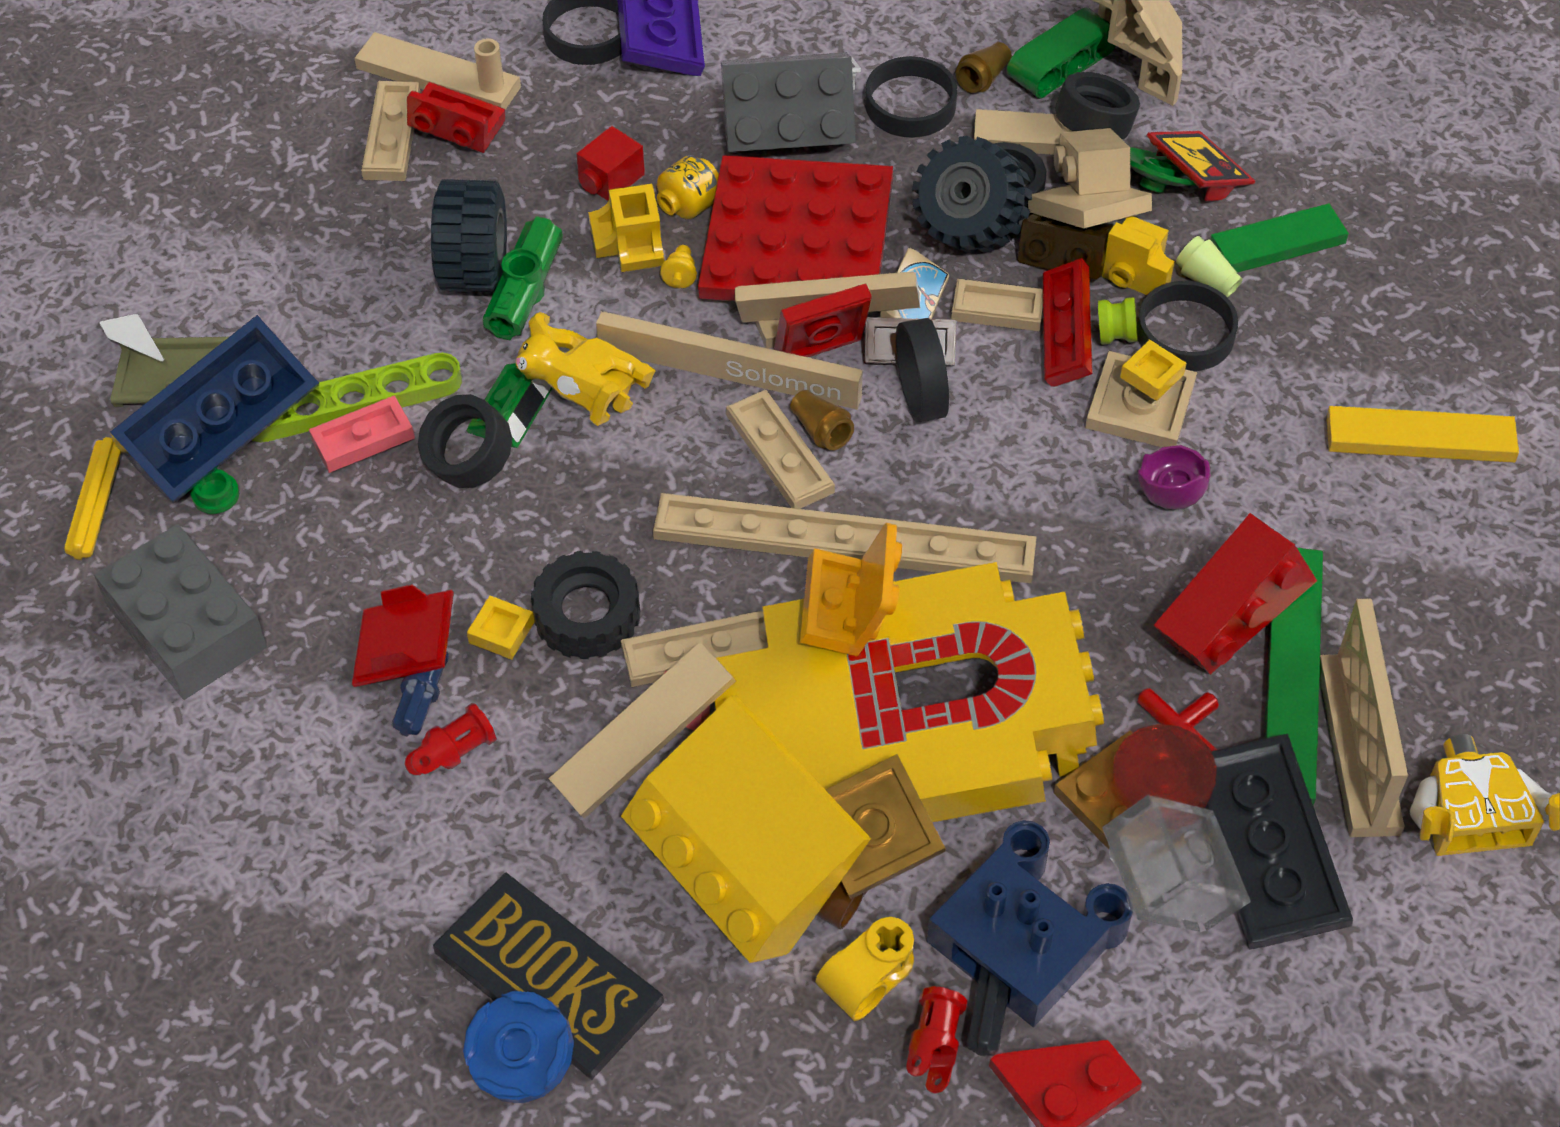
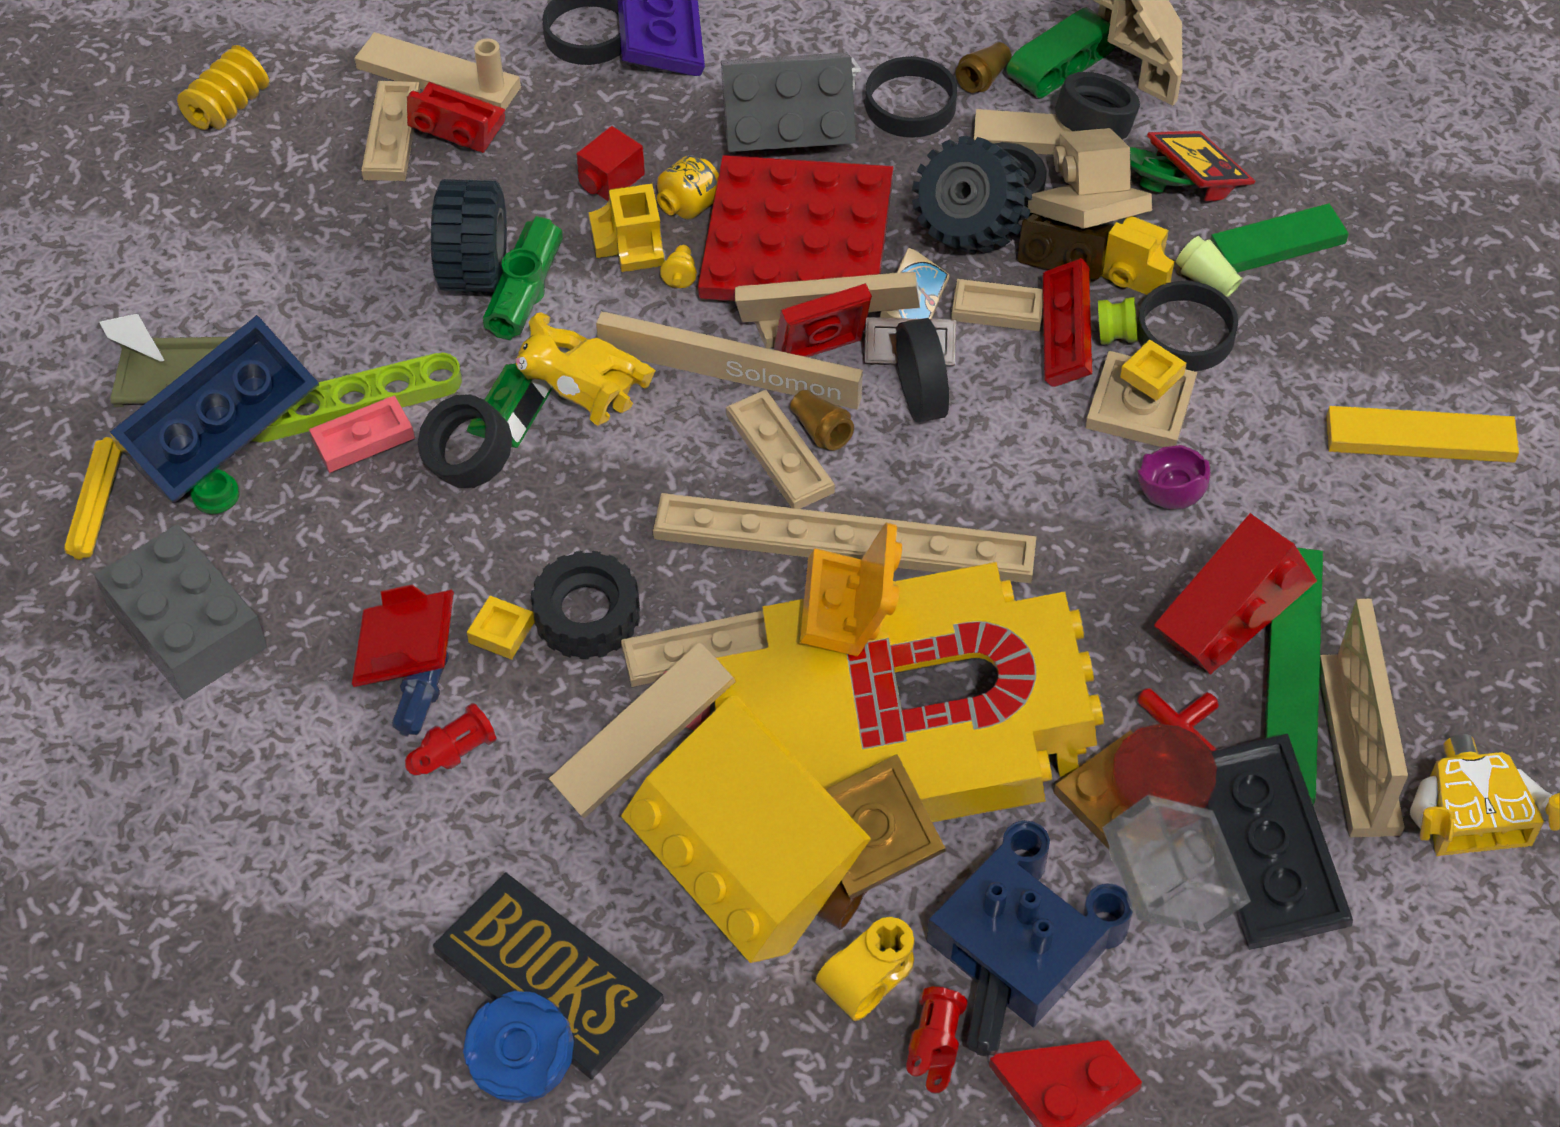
none -> yellow piece [177,45,269,130]

